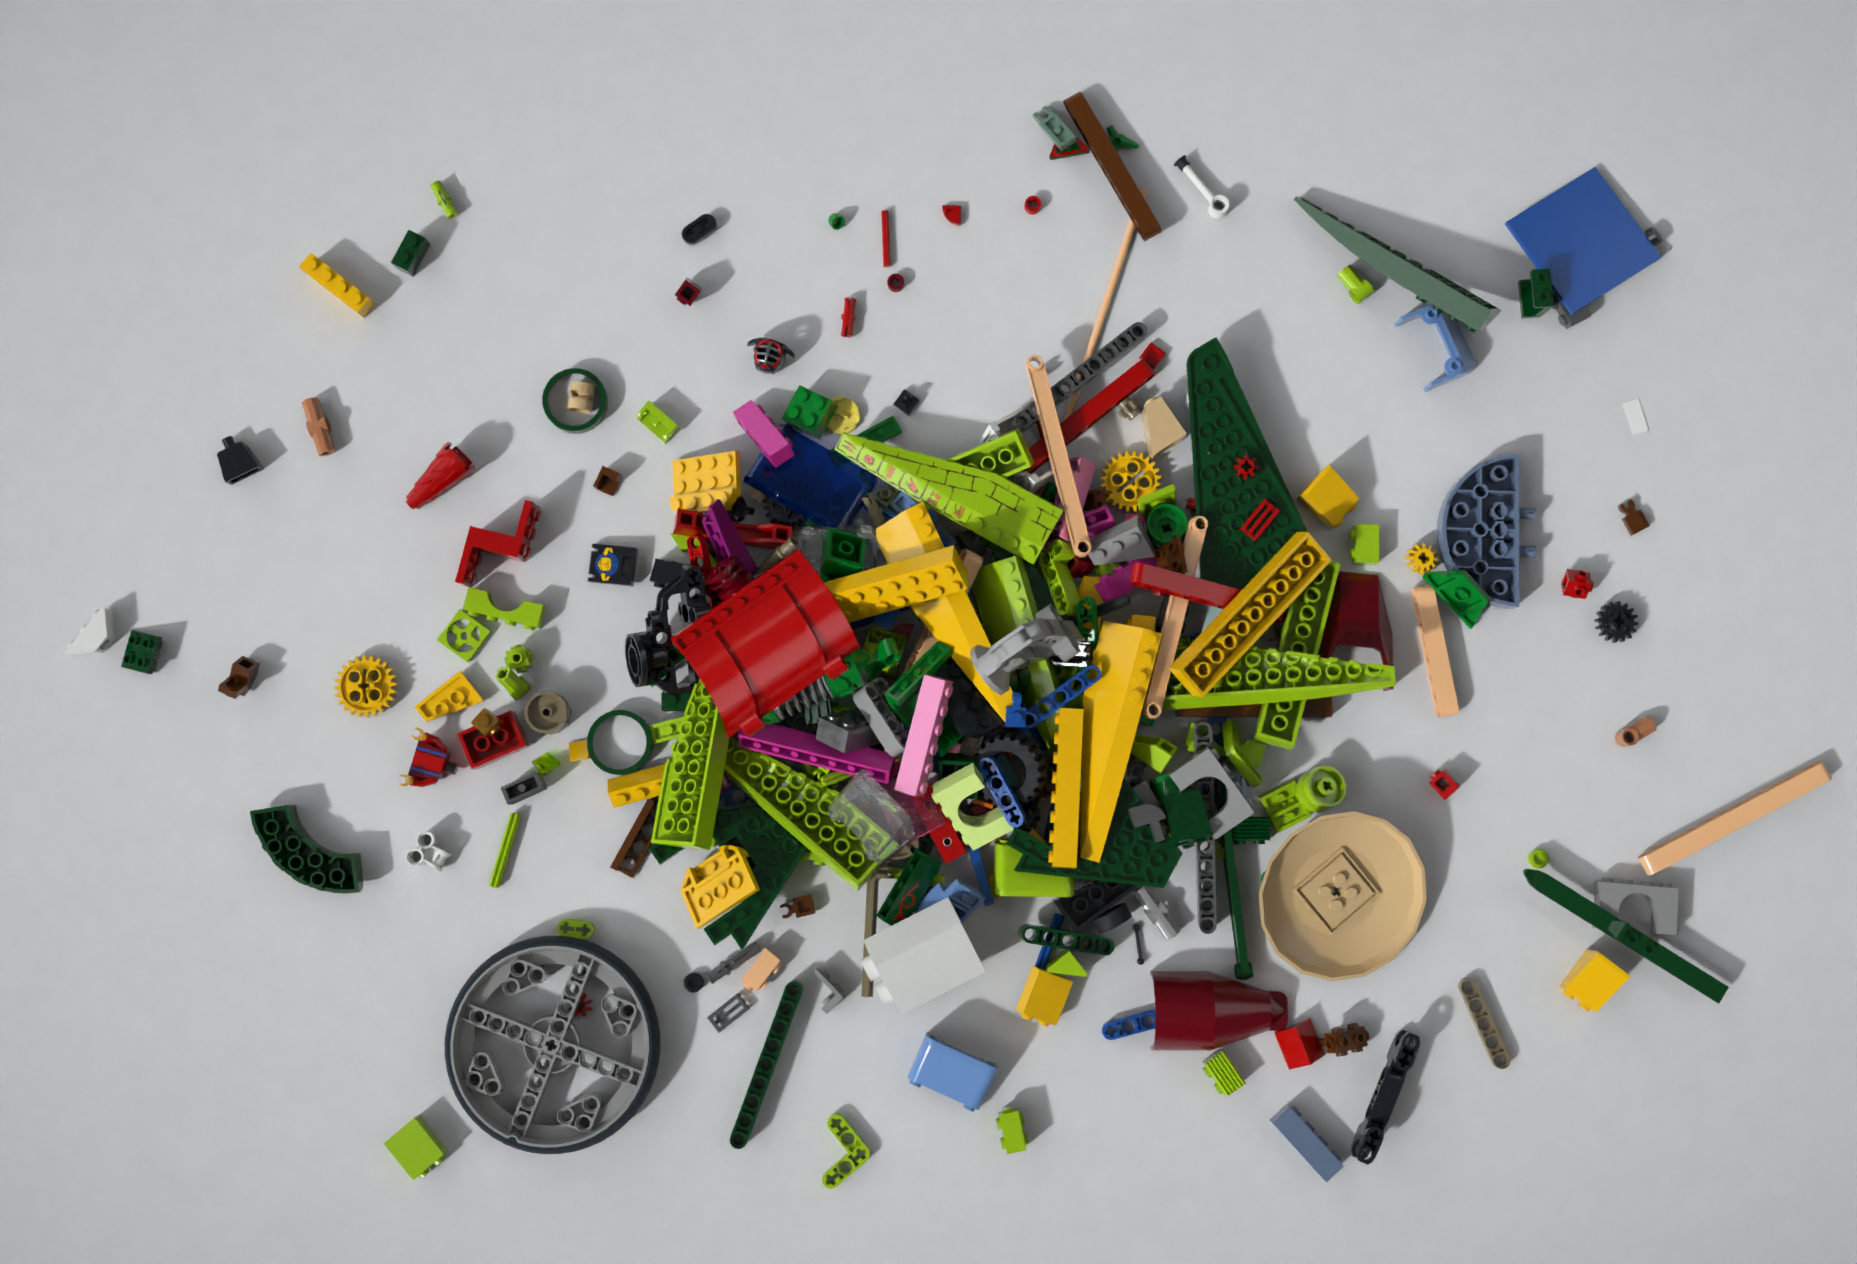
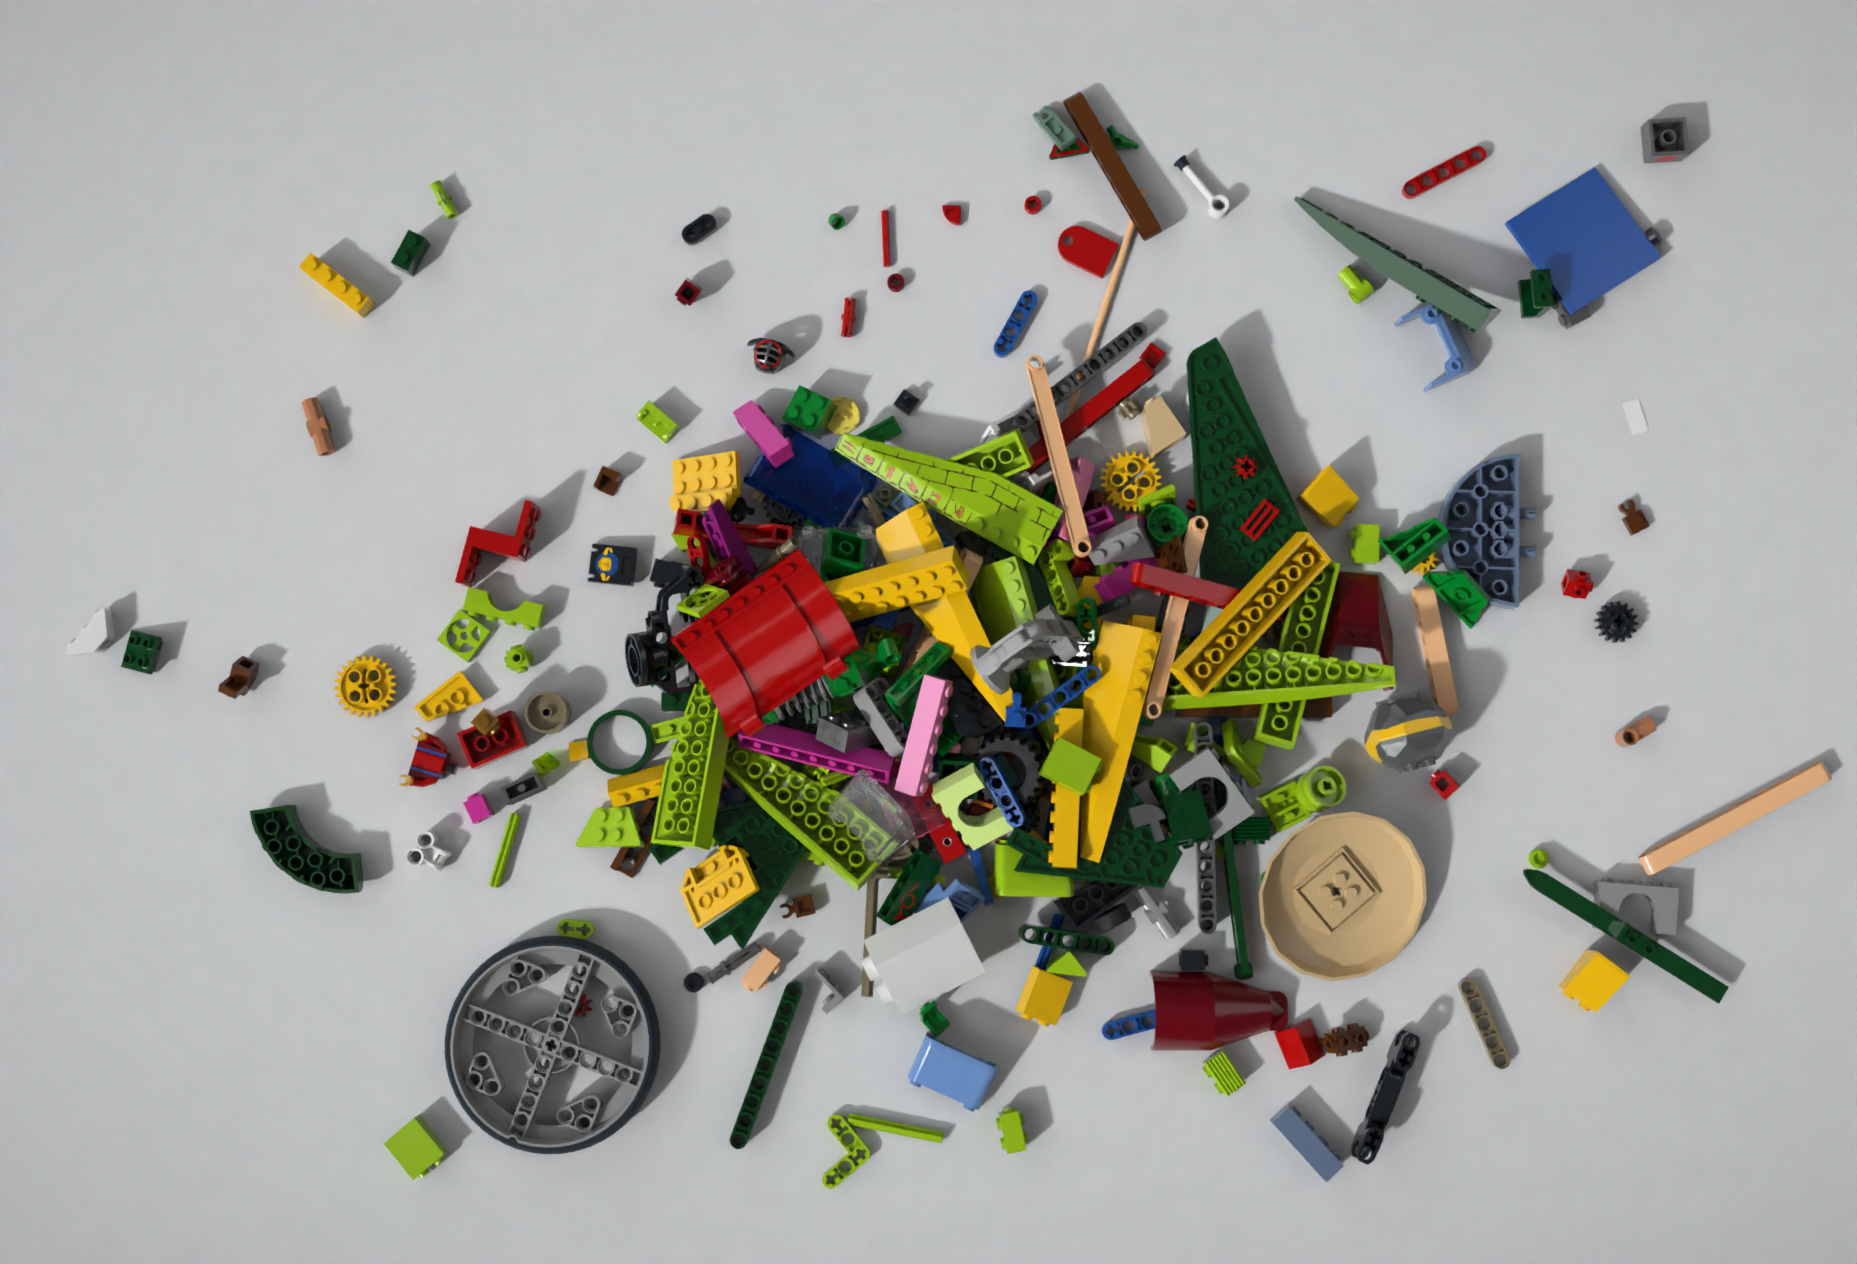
black torso [217,436,264,485] -> none
red cone [406,442,475,509] -> none
lime piece [495,666,531,701] -> none
dark green piece [542,368,608,434] -> none
tan wheel [567,382,595,413] -> none
dark grey tile [707,993,750,1033] -> none
black hinge [1132,924,1145,965] -> none
none -> dark pink brick [463,793,494,824]
none -> lime wing [576,807,644,848]
none -> lime piece [676,584,730,618]
none -> lime axle [848,1113,944,1143]
none -> green bracket [919,1000,951,1038]
none -> blue beam [994,290,1037,358]
none -> lime brick [1039,737,1102,796]
none -> red tile [1058,226,1119,279]
none -> black brick [1179,949,1208,970]
none -> dark grey rock [1364,691,1453,773]
none -> green wedge [1378,517,1452,575]
none -> red beam [1402,146,1486,199]
none -> flat silver brick [1640,117,1689,163]

